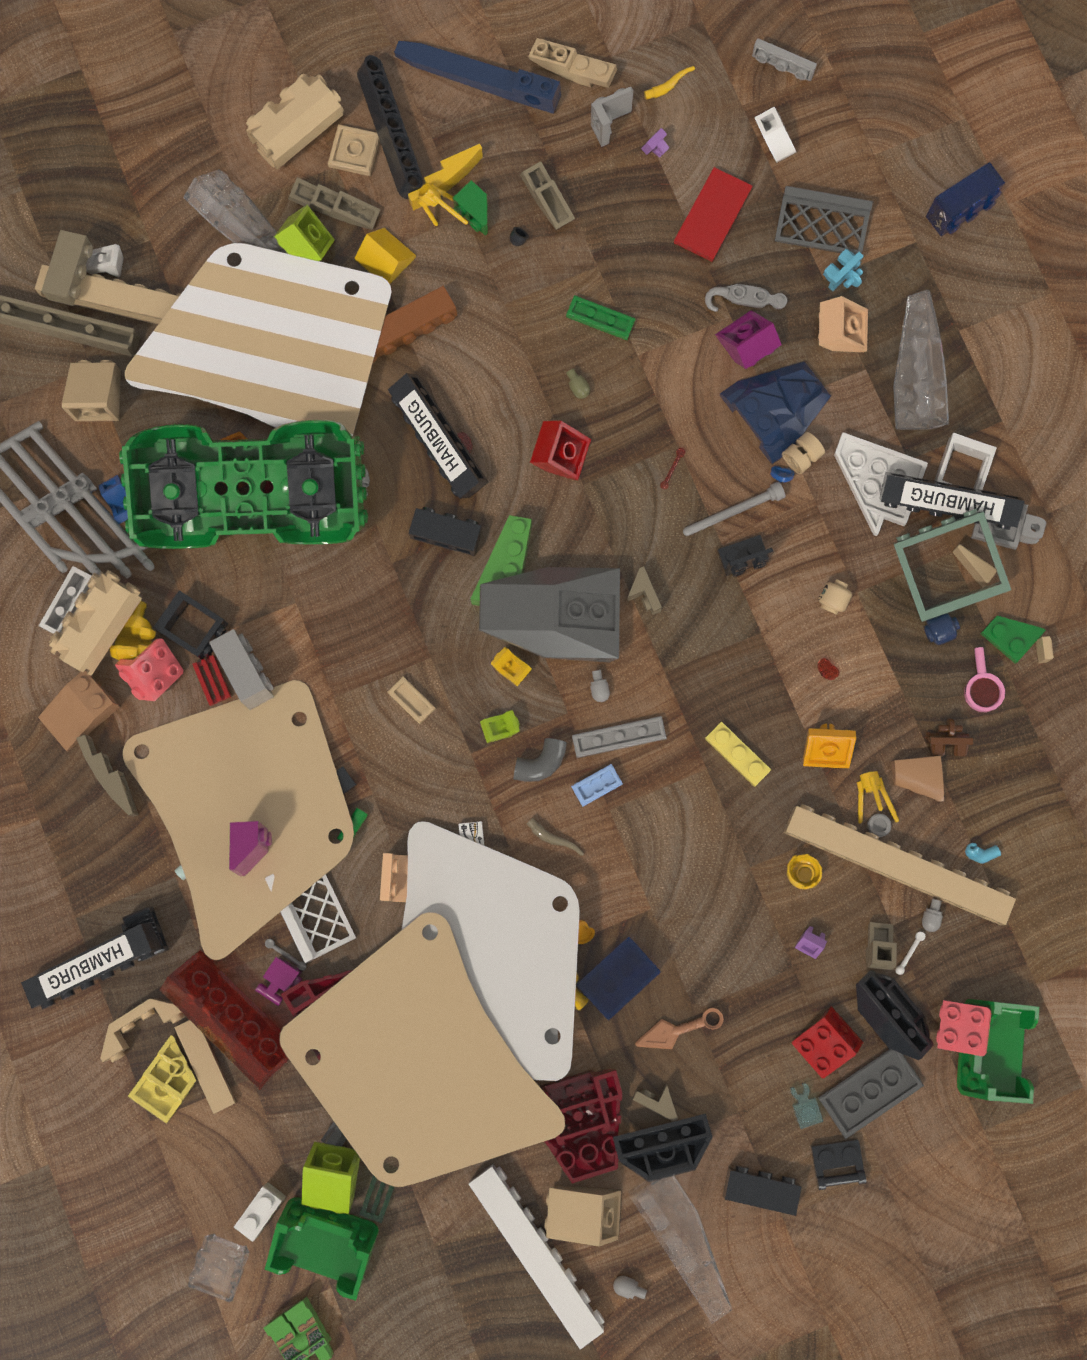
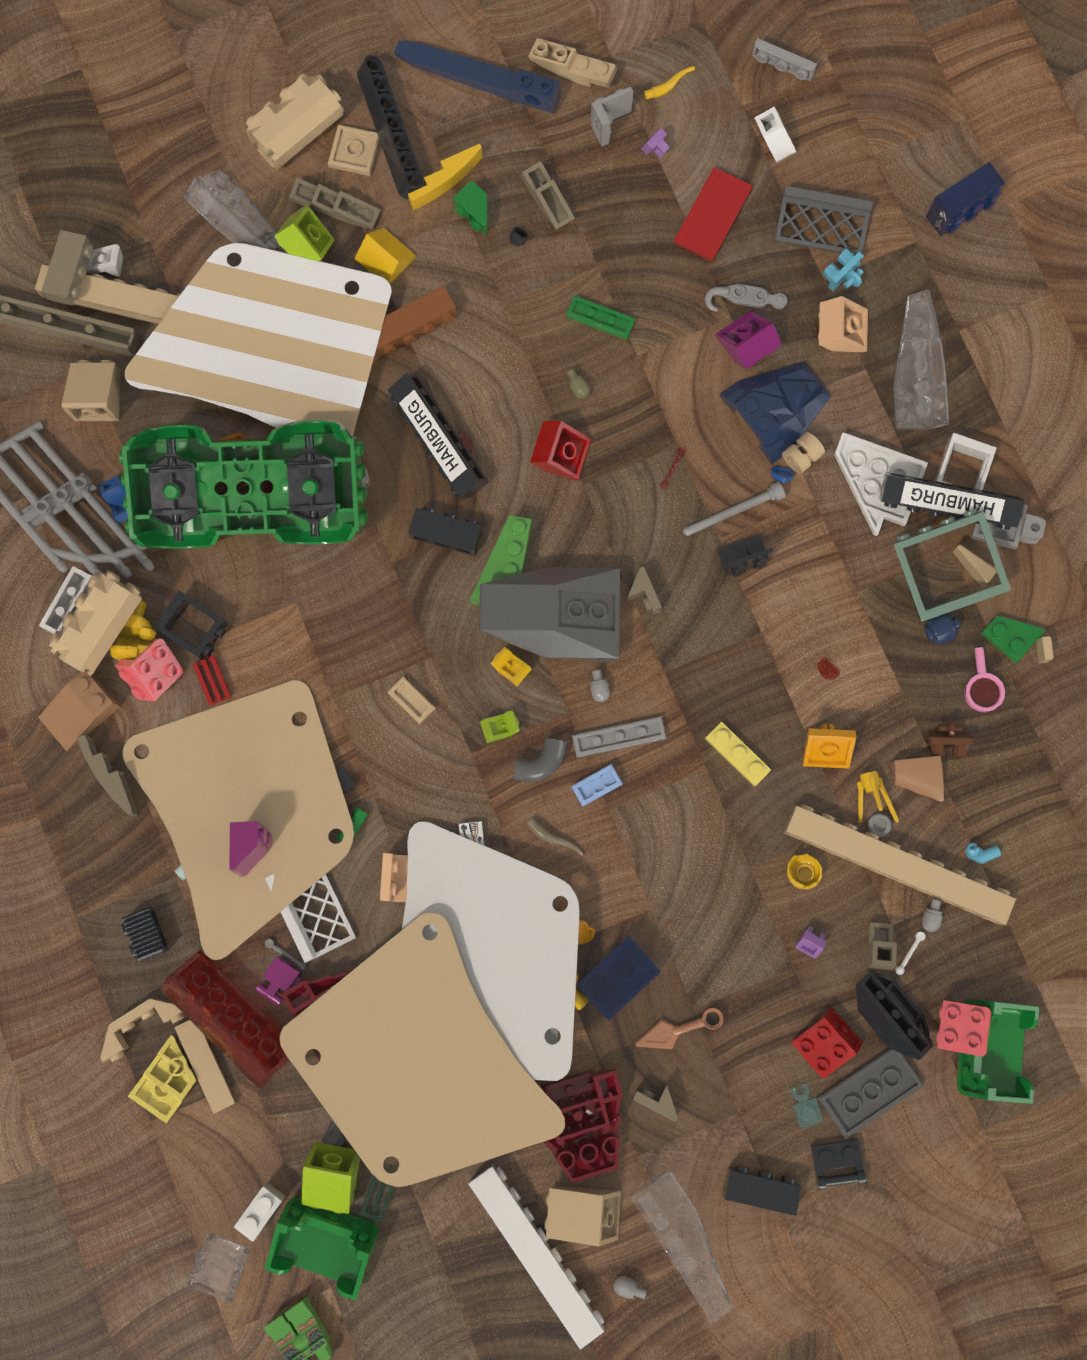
black brick [21,922,162,1010] -> none
light grey brick [209,629,274,710] -> none
yellow plant [417,183,468,226] -> none
black wedge [613,1114,713,1182] -> none
tan head [818,579,852,615] -> none

